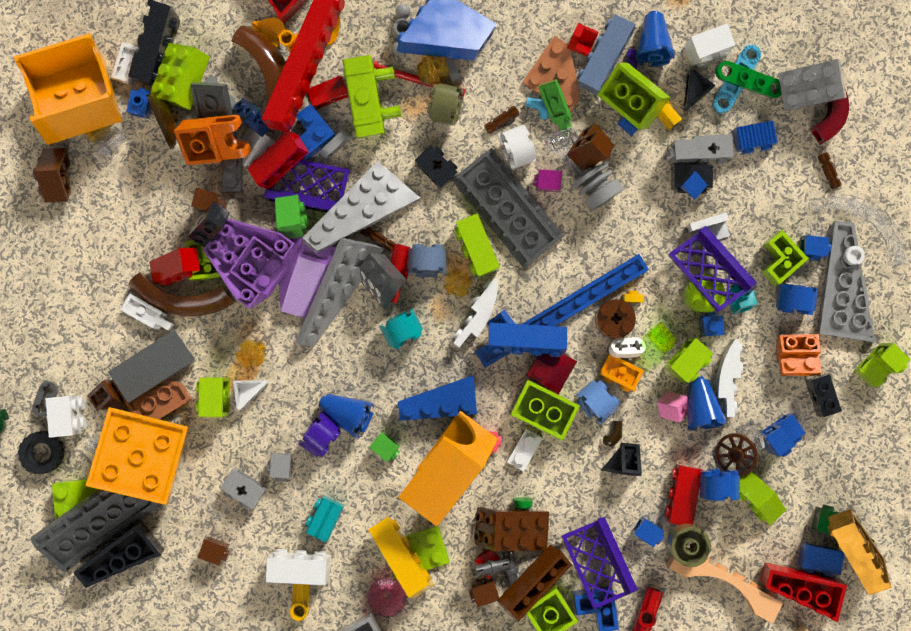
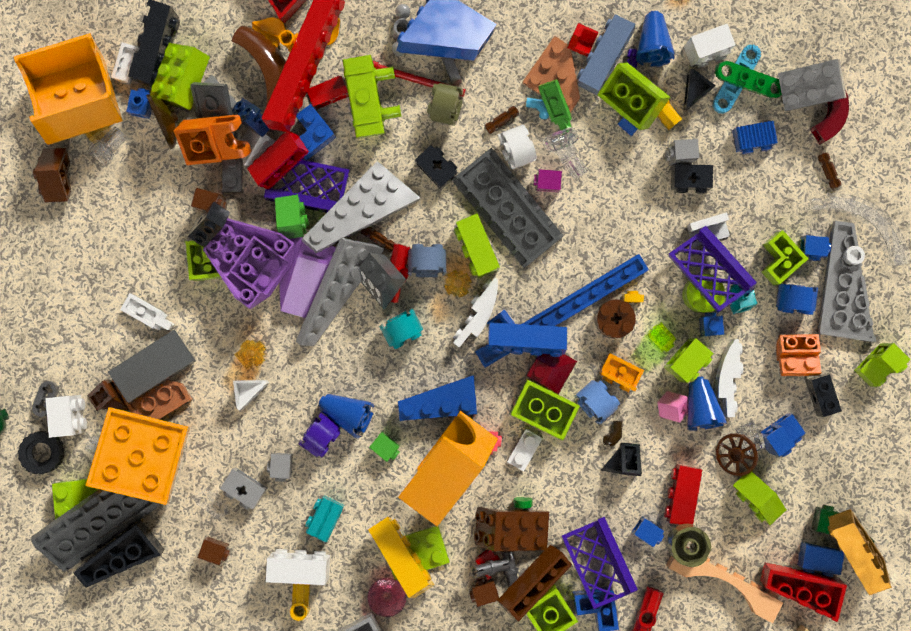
reddish brown brick [128,272,236,317] -> none
red brick [149,248,200,287] -> none
lime brick [195,377,230,417] -> none
light grey beam [320,128,353,160] -> none
clear yellow brick [417,56,450,85] -> none
reddish brown brick [567,123,615,170] -> none
light grey wheel [573,162,624,212] -> none
white beam [608,338,646,358] -> none
blue slope [680,171,707,200] -> none
light grey brick [691,134,734,165] -> none
blue brick [700,469,740,501] -> none

